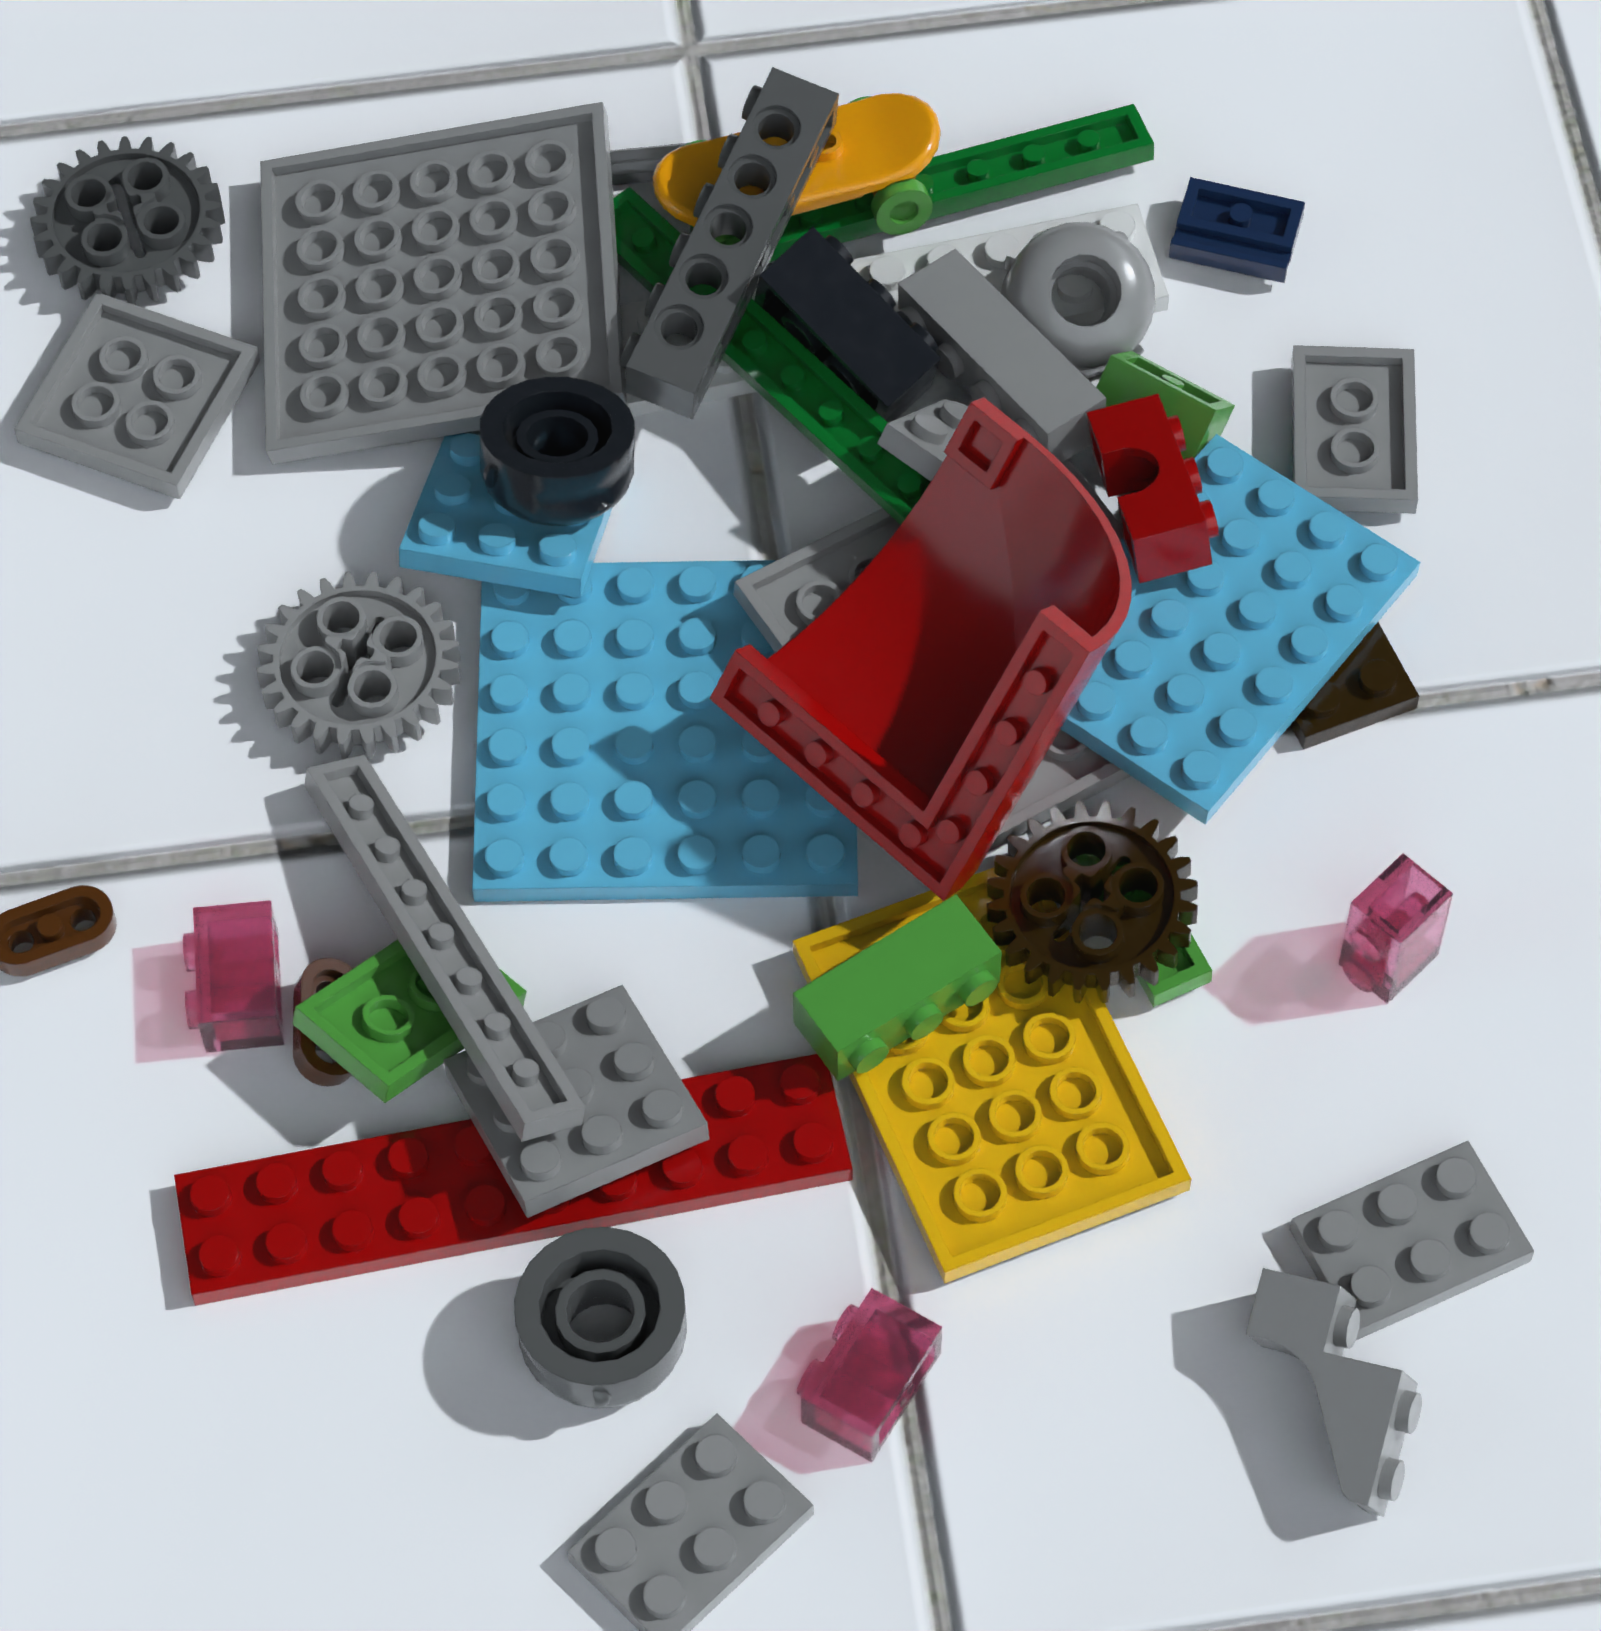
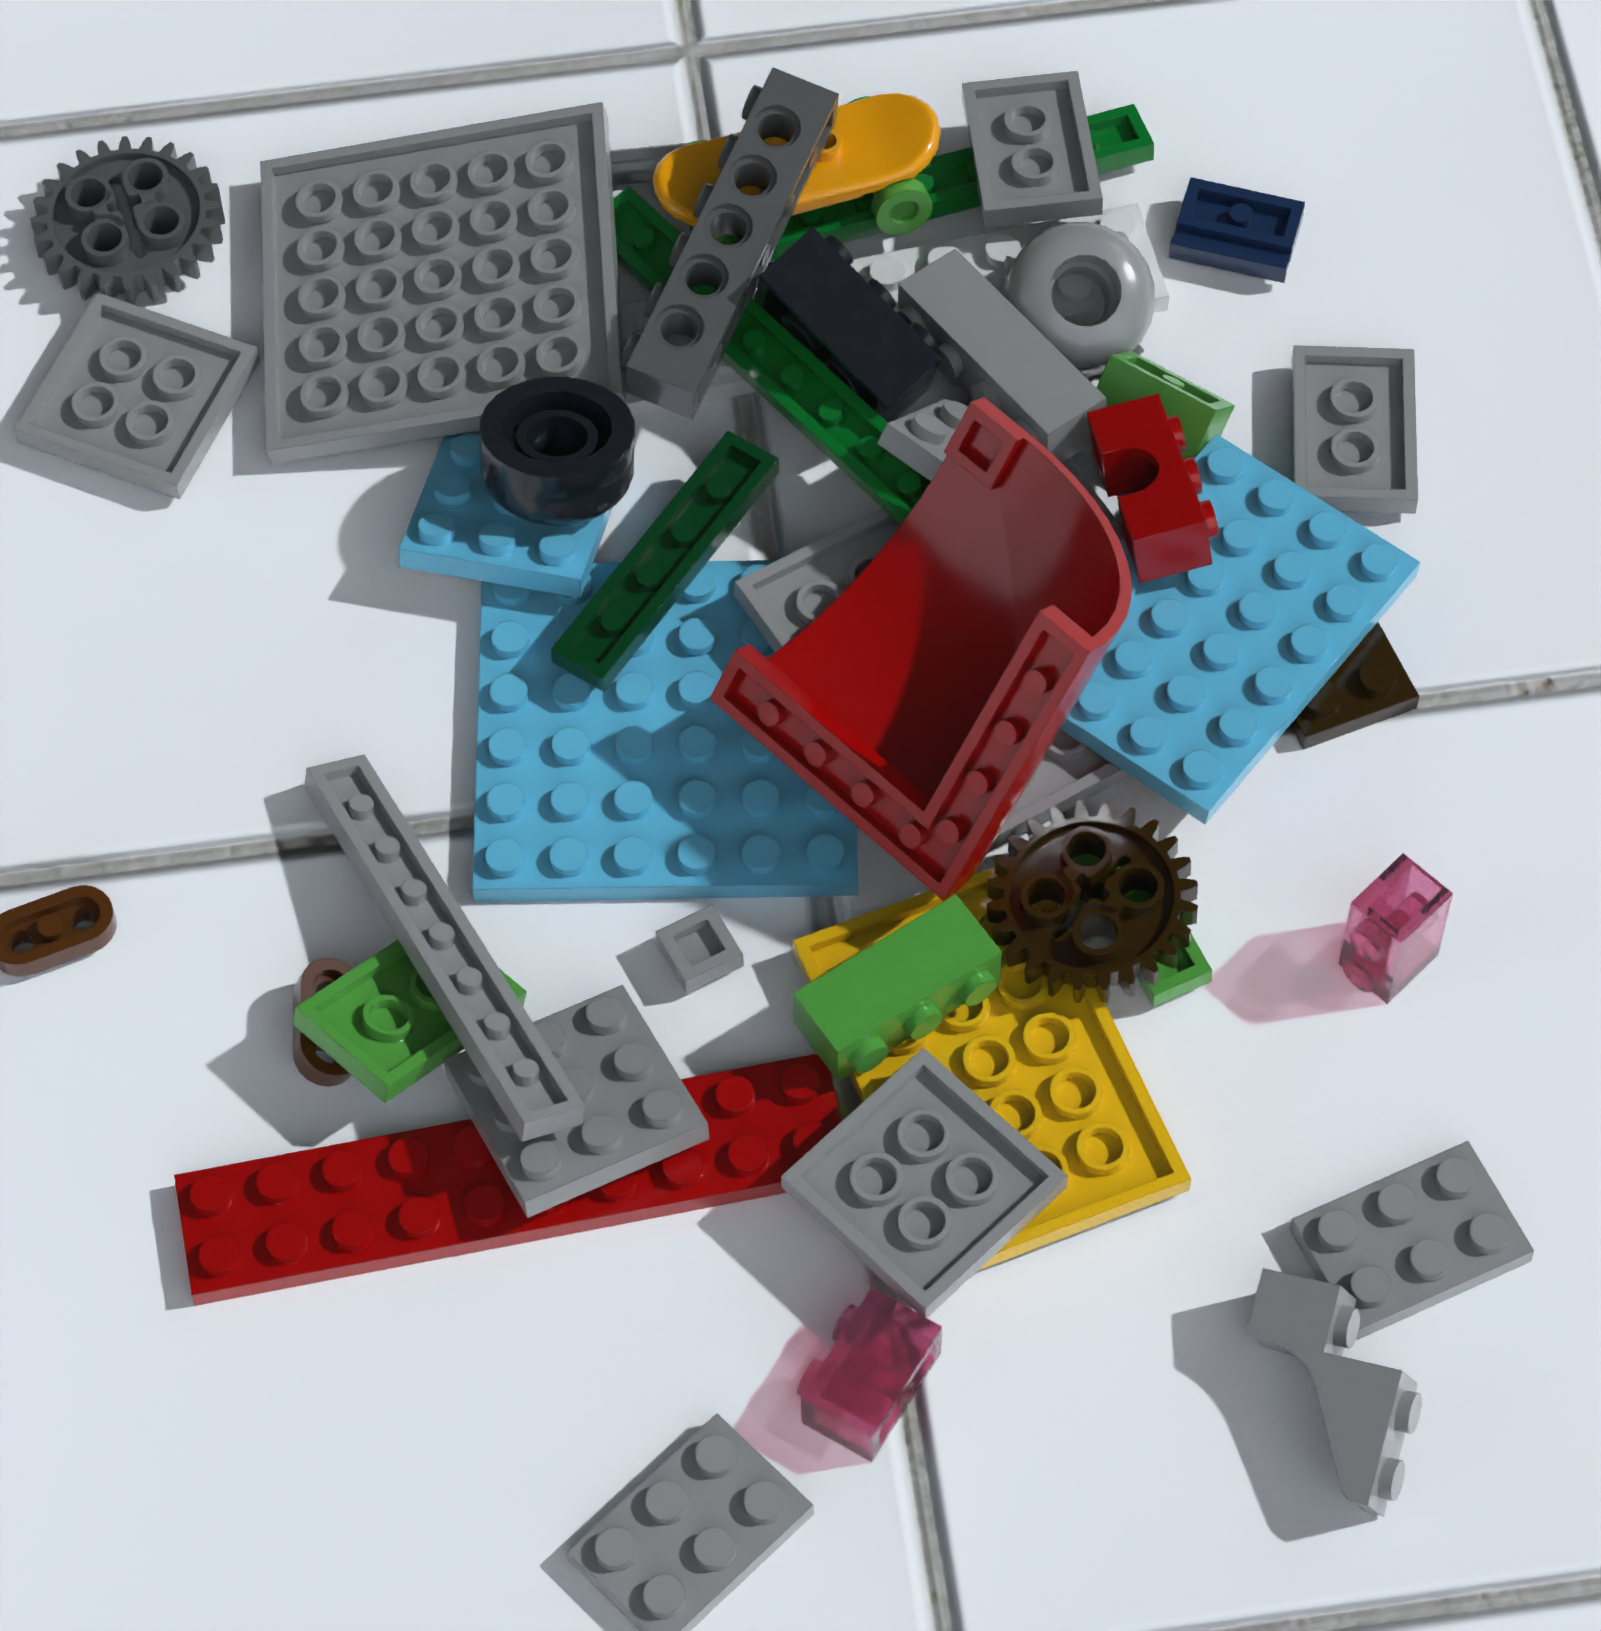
clear pink brick [183,900,284,1053] -> none
light grey gear [256,571,461,759] -> none
dark grey piece [514,1227,687,1409] -> none
none -> dark green plate [551,431,779,692]
none -> light grey plate [655,904,744,994]
none -> light grey plate [781,1048,1068,1320]
none -> light grey plate [962,71,1103,227]

